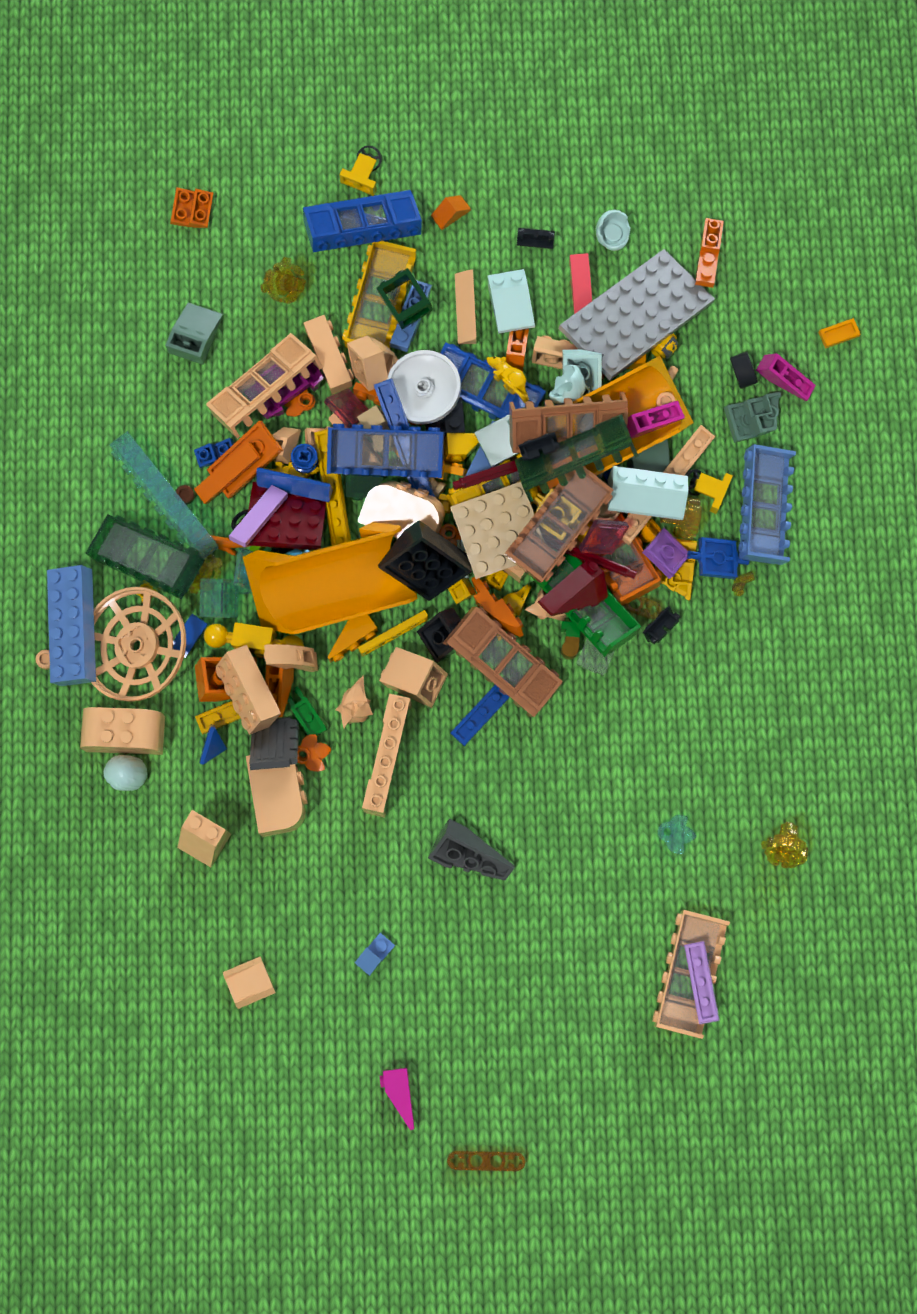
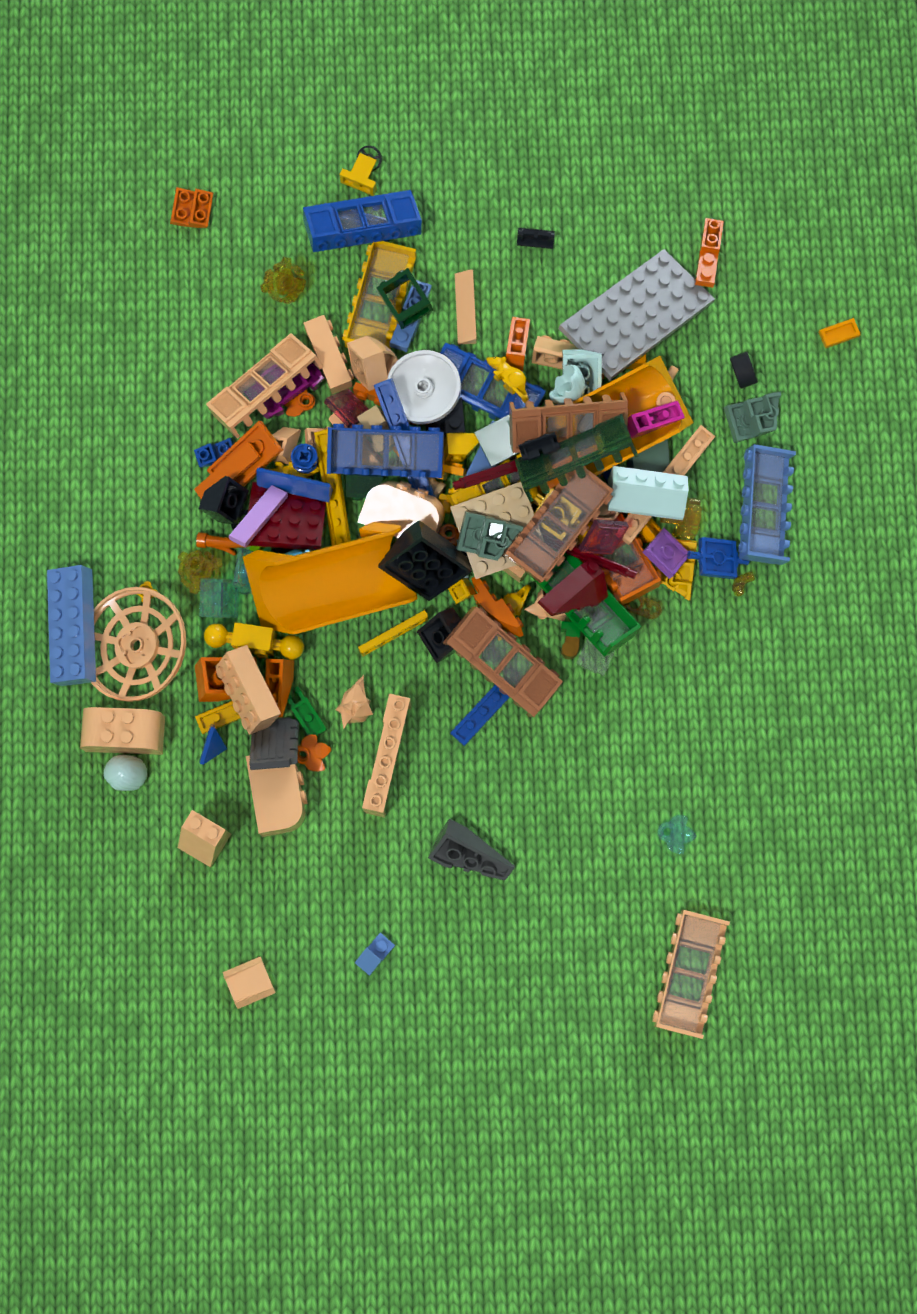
light nougat tile [36,650,50,670] -> none
window [85,514,205,600] -> none
clear light blue brick [109,431,219,561] -> none
sand green slope [165,303,223,365] -> none
blue slope [173,614,208,658] -> none
copper tile [175,485,195,505] -> none
light nougat slope [264,644,318,672] -> none
light orange slope [328,614,378,663] -> none
light nougat slope [379,647,448,708] -> none
dark pink slope [380,1068,414,1130] -> none
orange slope [431,195,471,231] -> none
clear orange beam [447,1151,525,1171] -> none
yellow slope [481,570,509,591] -> none
light aqua slope [488,269,535,334] -> none
coral slope [569,253,592,314] -> none
light aqua piece [596,210,630,251] -> none
black hinge [643,606,681,644] -> none
yellow head [651,333,678,359] -> none
lavender tile [684,941,720,1025] -> none
yellow piece [685,469,733,514] -> none
dark pink slope [756,353,816,401] -> none
clear yellow piece [761,822,809,868] -> none
none -> black slope [198,476,249,525]
none -> sand green slope [456,511,523,561]

